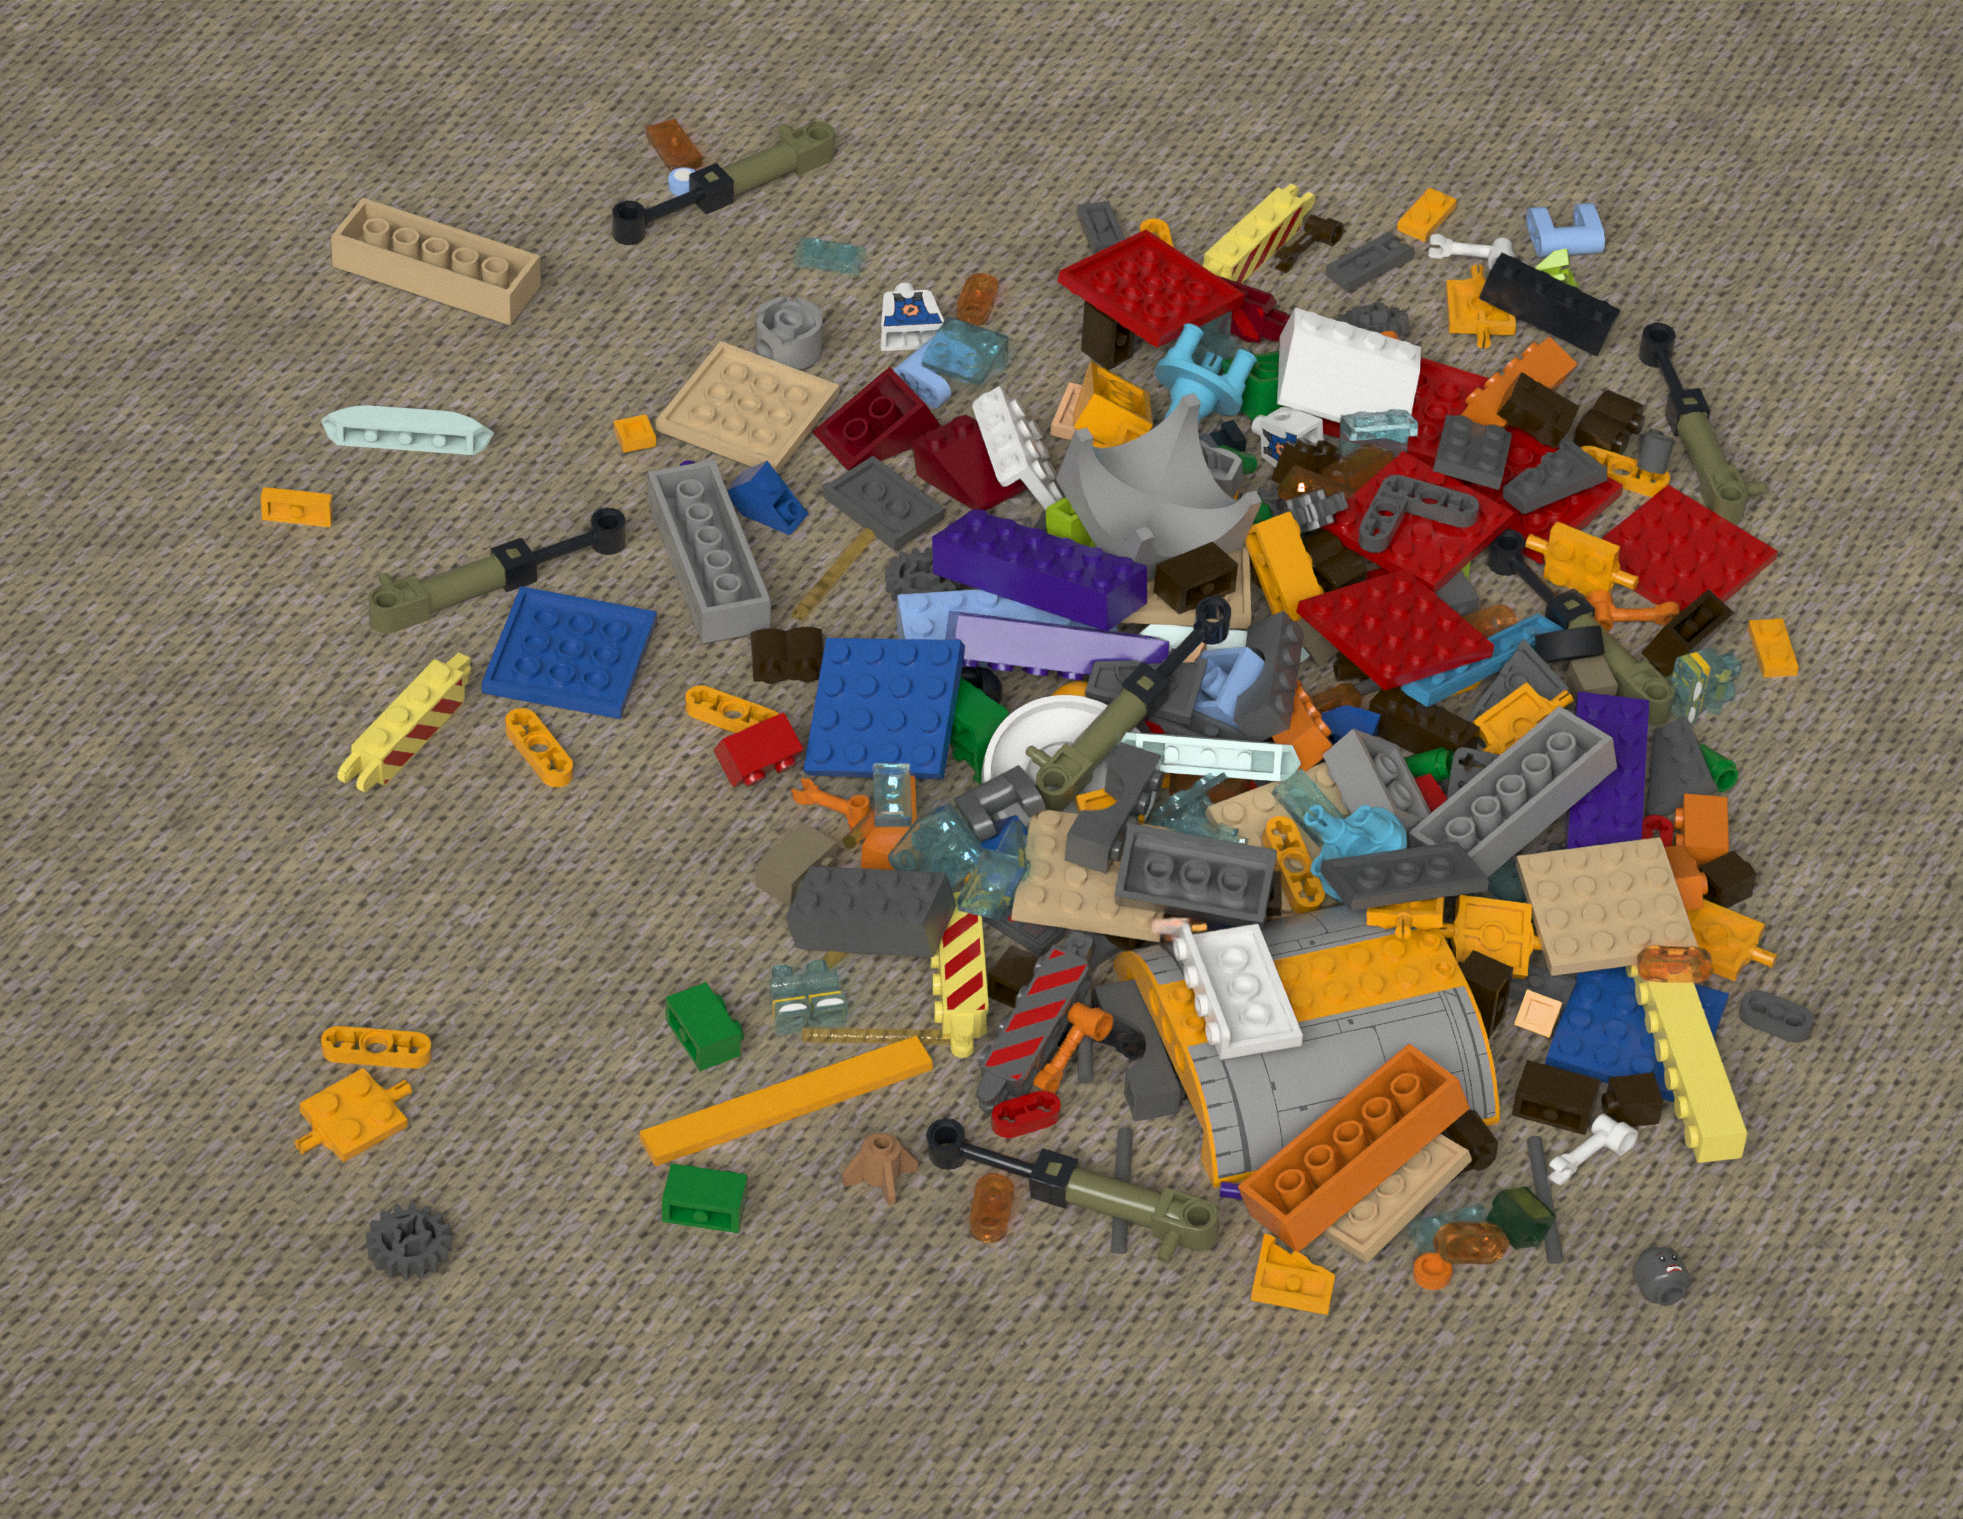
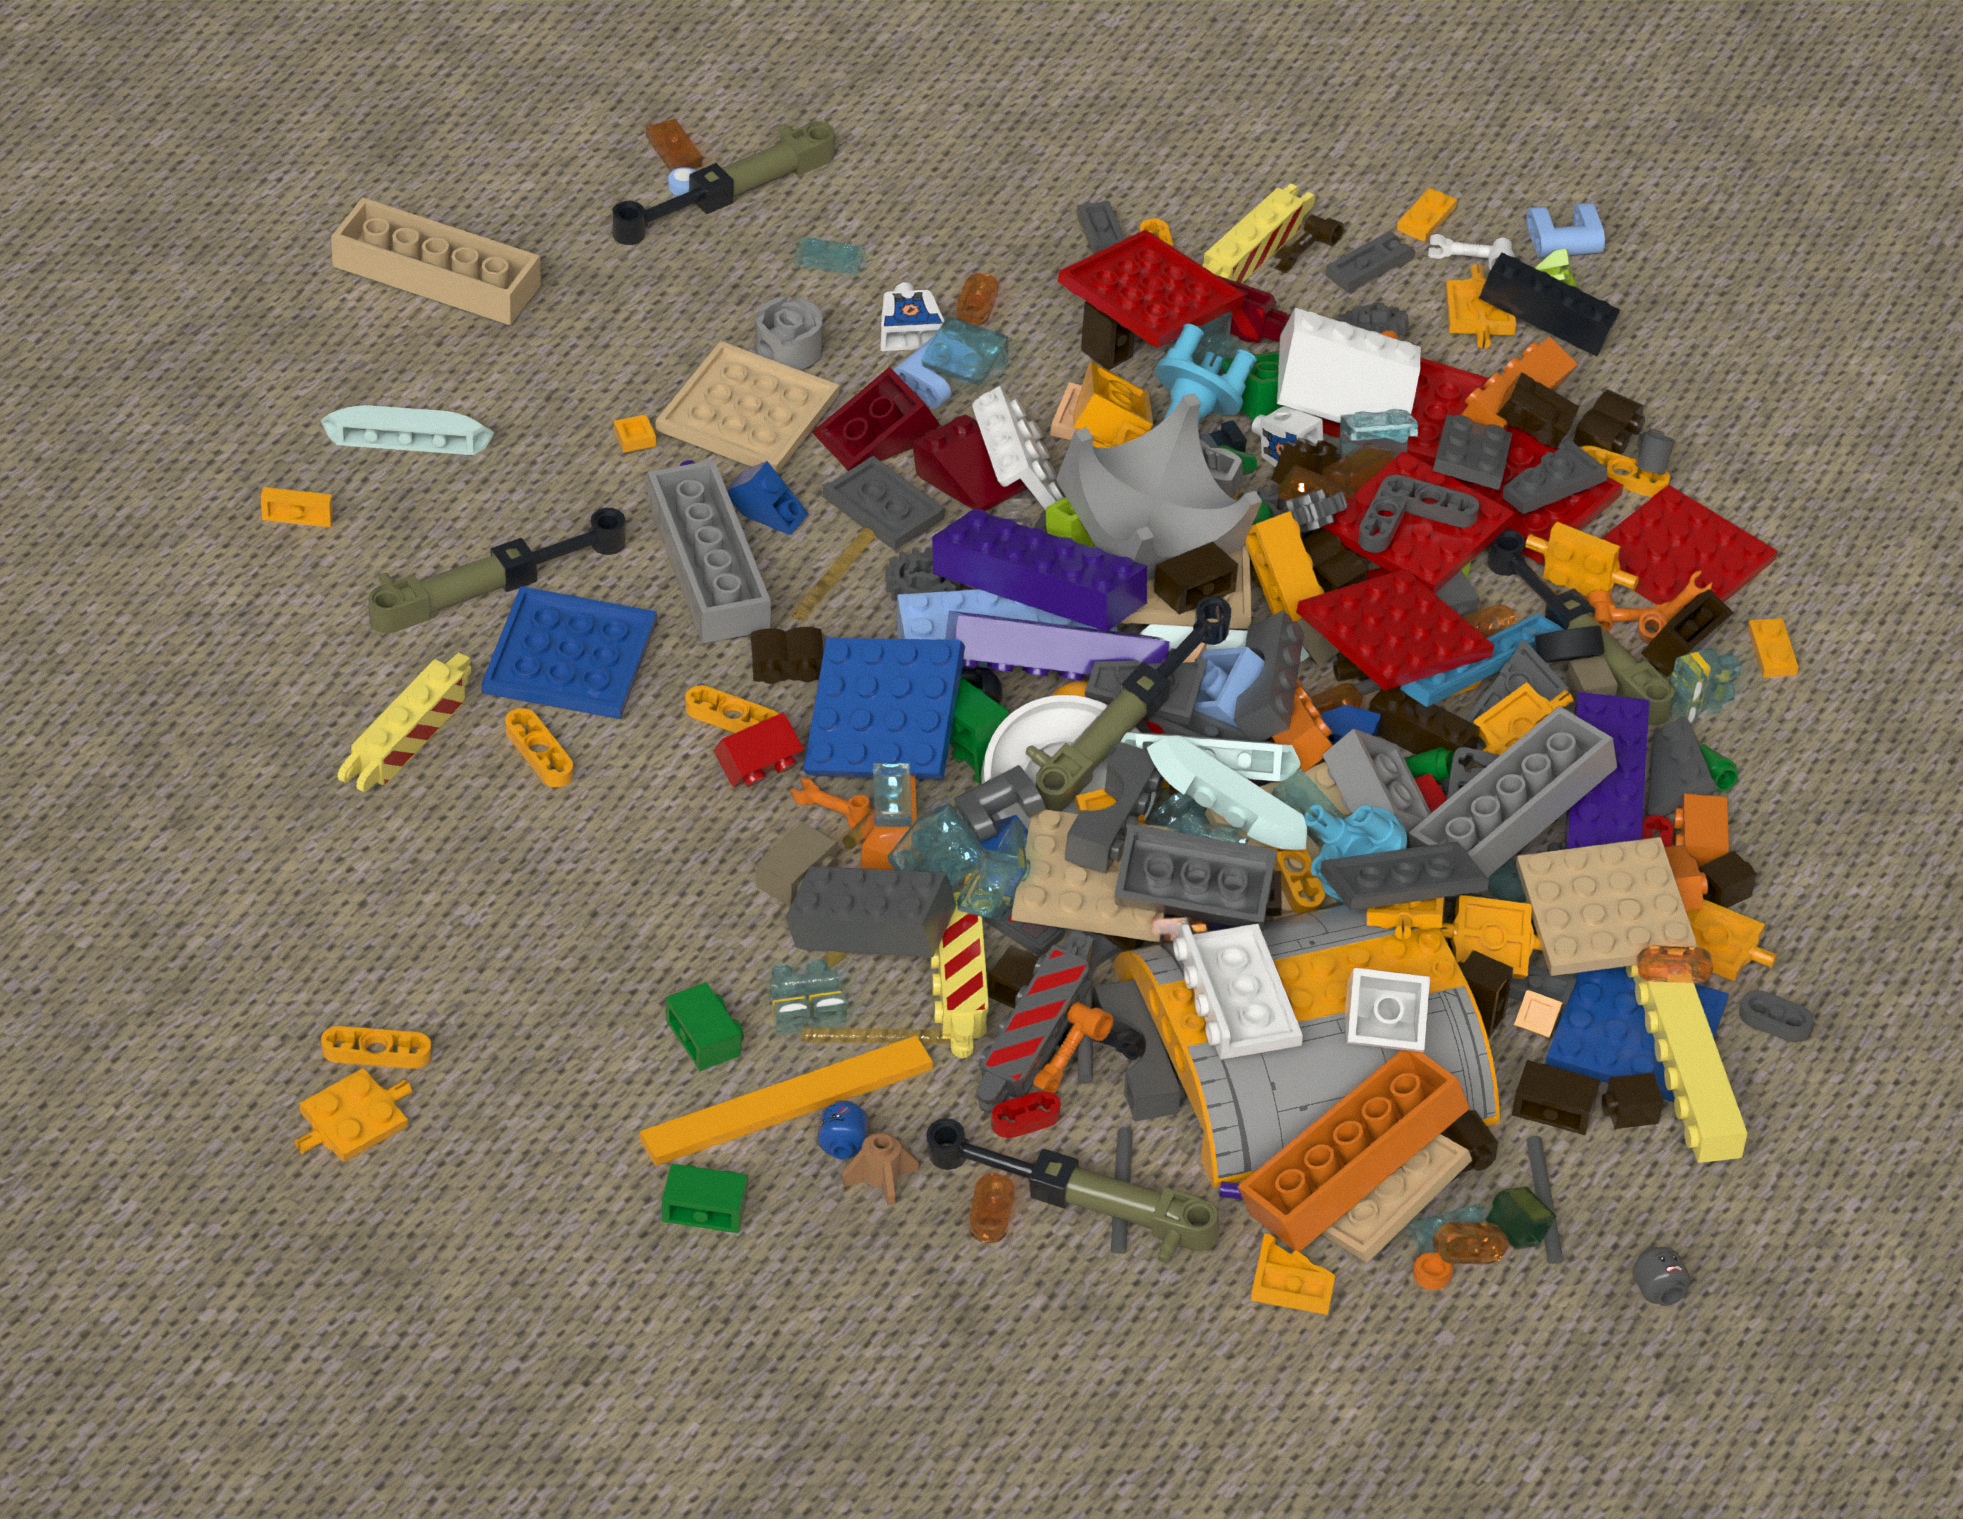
dark grey gear [366,1202,452,1281] -> none
white brick [1548,1114,1638,1185] -> none
olive piece [1639,323,1767,525] -> none
none -> blue head [818,1101,869,1159]
none -> light aqua brick [1147,735,1307,850]
none -> white slope [1345,968,1430,1052]
none -> orange brick [1637,571,1713,643]

